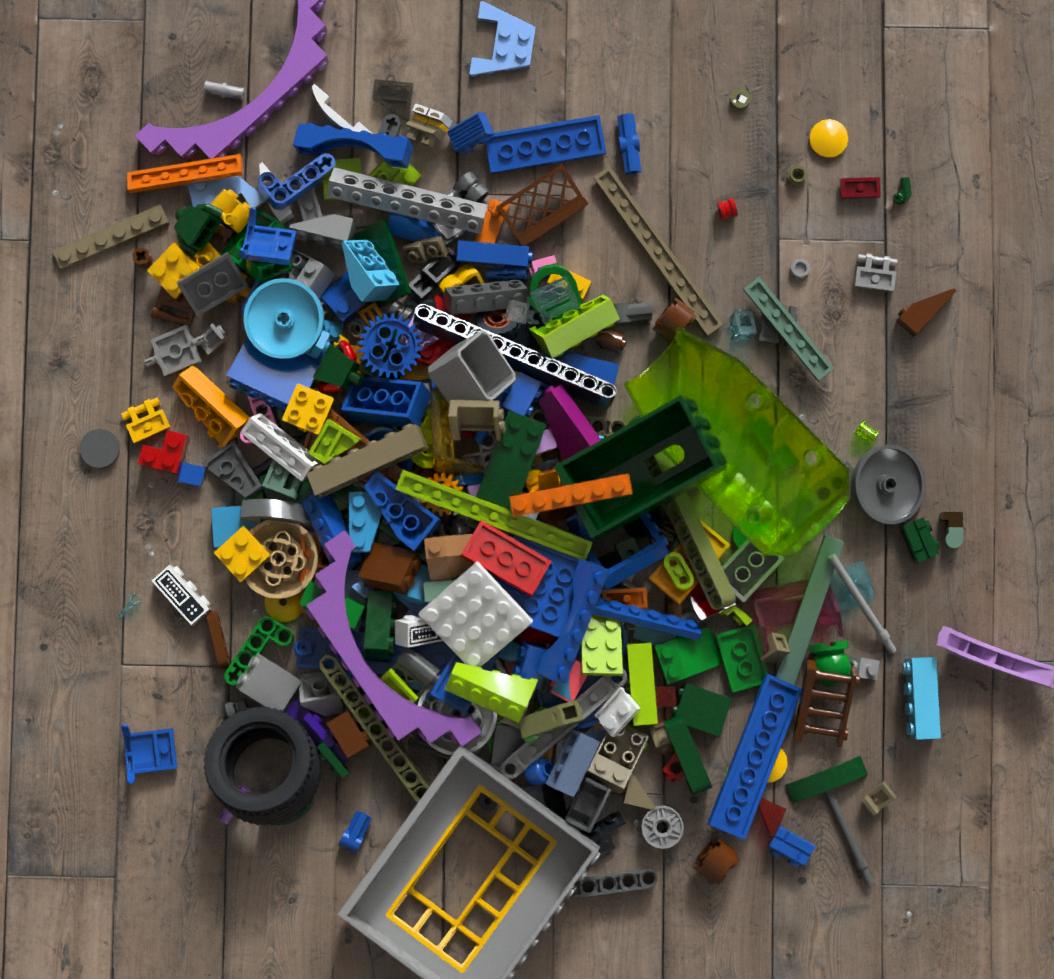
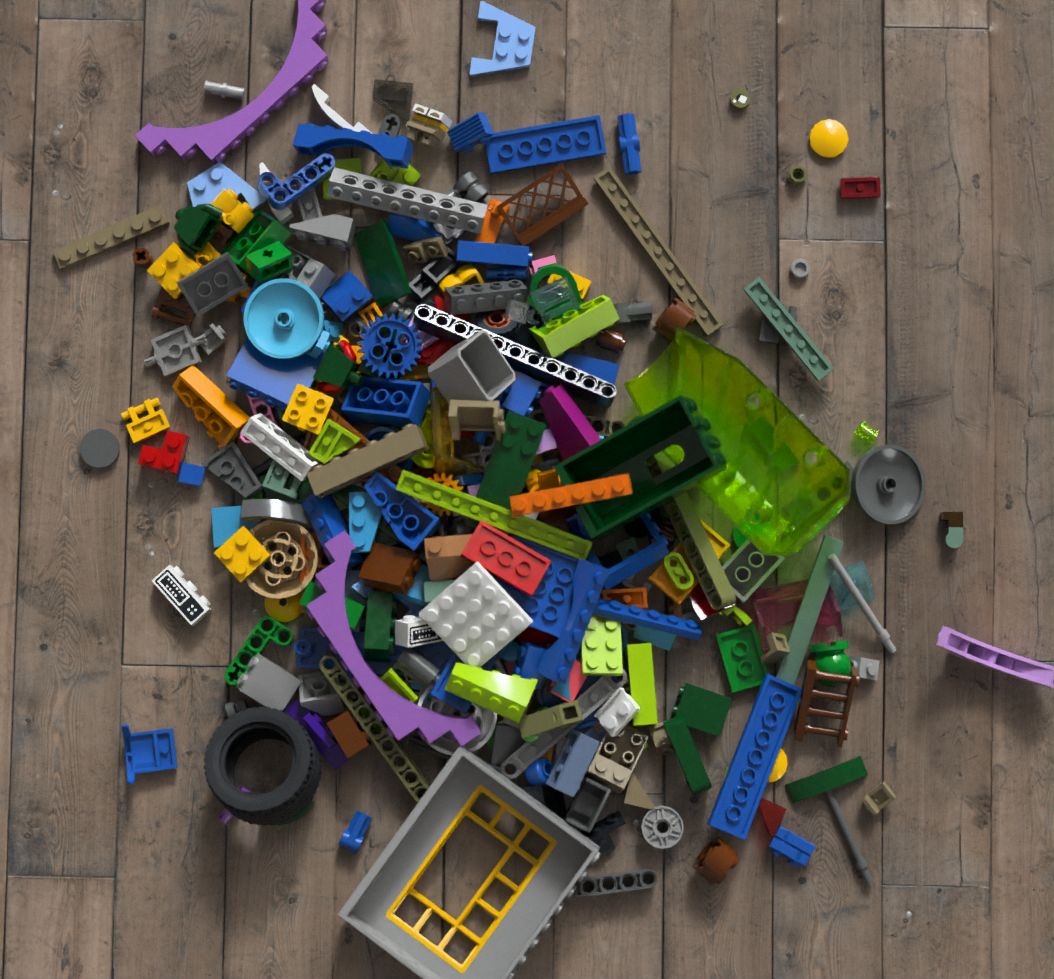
clear light blue hand [118,593,142,618] -> none
orange plate [127,154,243,193] -> none
reddish brown beam [207,611,230,669] -> none
blue piece [239,207,297,265] -> none
dark green plate [317,742,351,778] -> none
medium azure slope [342,240,400,302] -> none
black plate [478,792,498,811] -> none
green slope [653,626,722,684] -> none
clear red bracket [655,686,676,707] -> none
red brick [662,751,684,782] -> none
red wheel [717,198,738,221] -> none
clear light blue brick [729,309,757,341] -> none
light grey plate [854,253,898,292] -> none
dark green arm [893,177,912,205] -> none
reddish brown slope [896,288,956,337] -> none
dark green brick [899,517,940,564] -> none
medium azure brick [902,657,941,740] -> none

